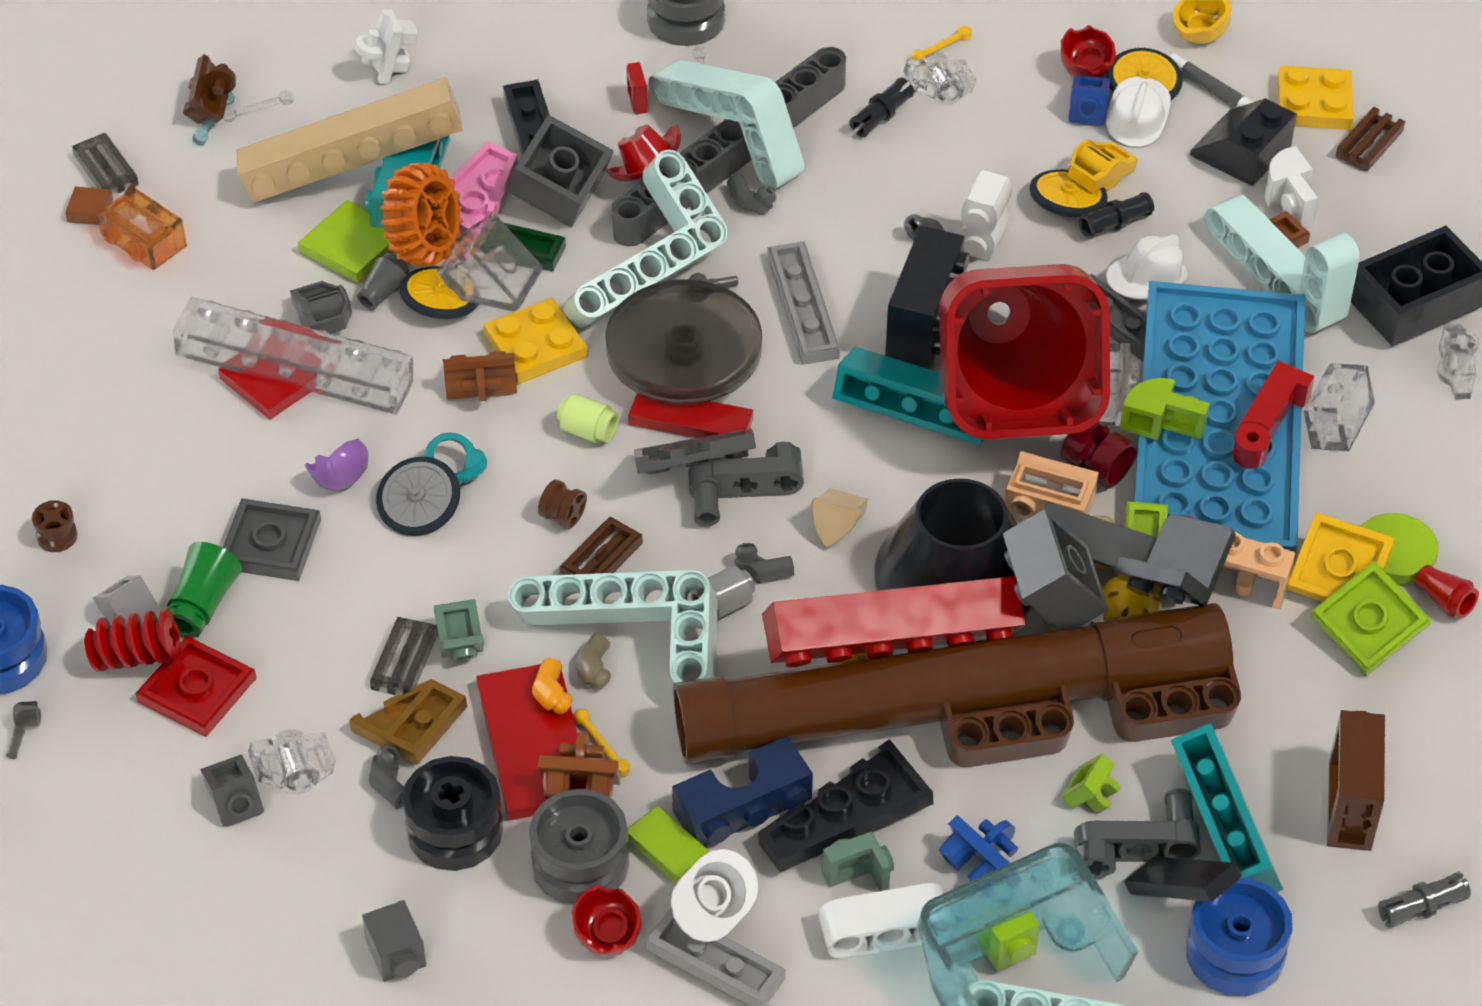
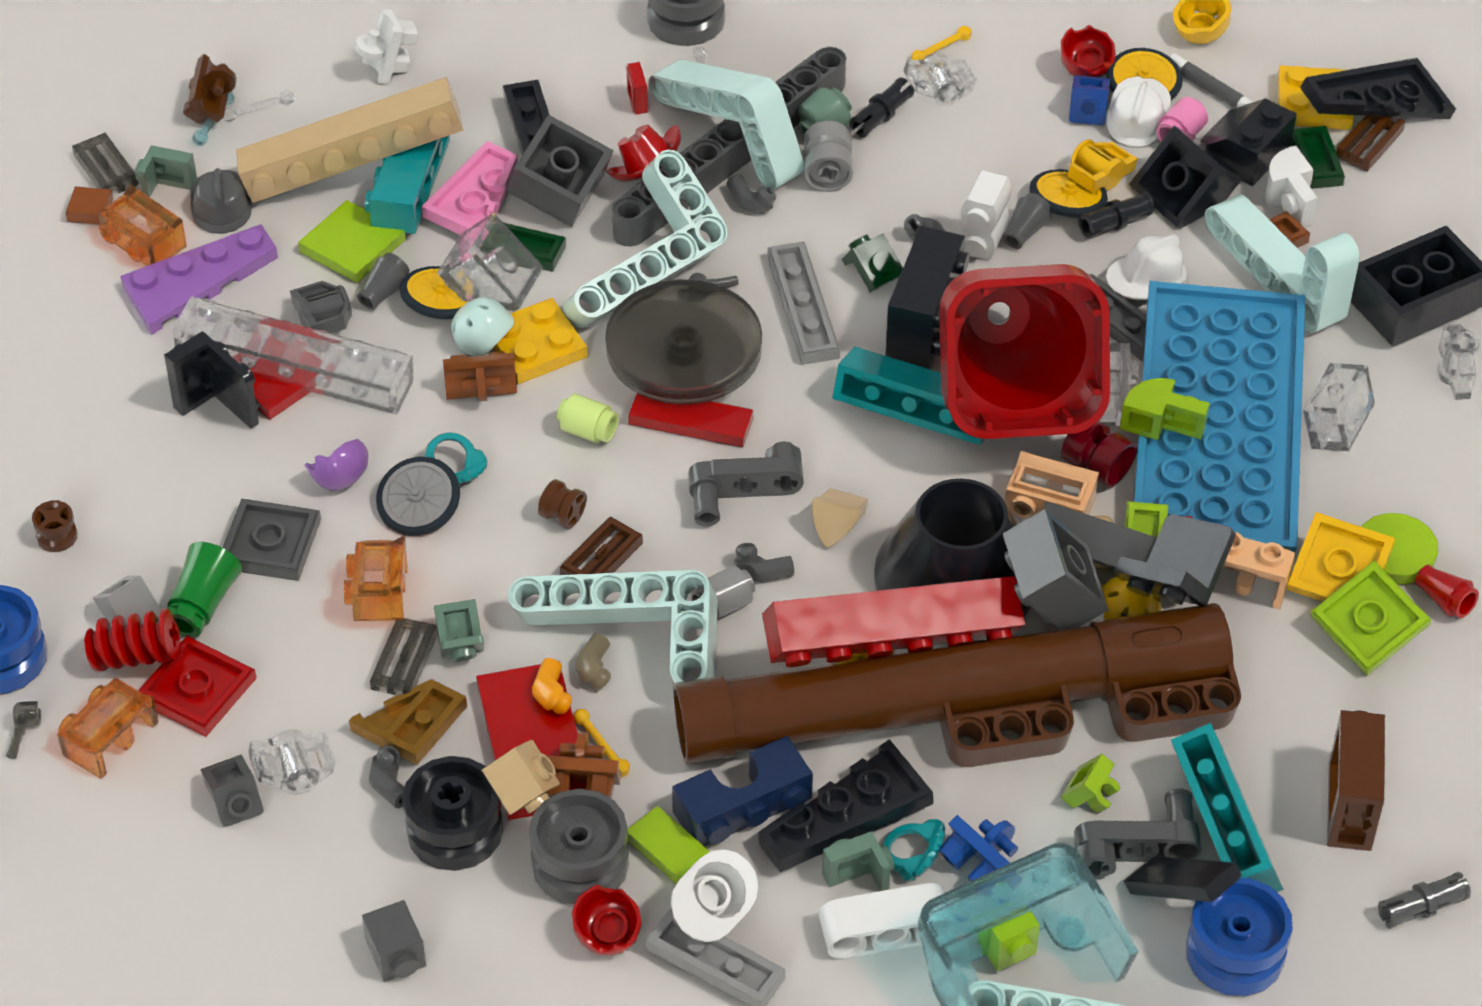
orange gear [379,163,464,266] -> none
dark grey wing [634,428,756,474] -> none
red leg [1232,360,1315,469] -> none
none -> clear orange window [57,677,159,779]
none -> medium lavender wing [120,224,278,335]
none -> sand green bracket [135,145,197,197]
none -> black bracket [164,331,259,429]
none -> dark grey piece [190,168,252,234]
none -> clear orange window [344,536,408,621]
none -> light aqua helmet [451,297,514,356]
none -> tan brick [482,740,560,815]
none -> sand green head [797,87,852,135]
none -> light grey wheel [803,121,853,192]
none -> dark green bracket [841,233,903,293]
none -> teal piece [883,819,945,881]
none -> dark grey cone [1002,193,1050,249]
none -> black slope [1129,125,1243,229]
none -> bright pink brick [1156,97,1208,142]
none -> dark green tile [1291,126,1345,189]
none -> black wing [1300,58,1456,119]

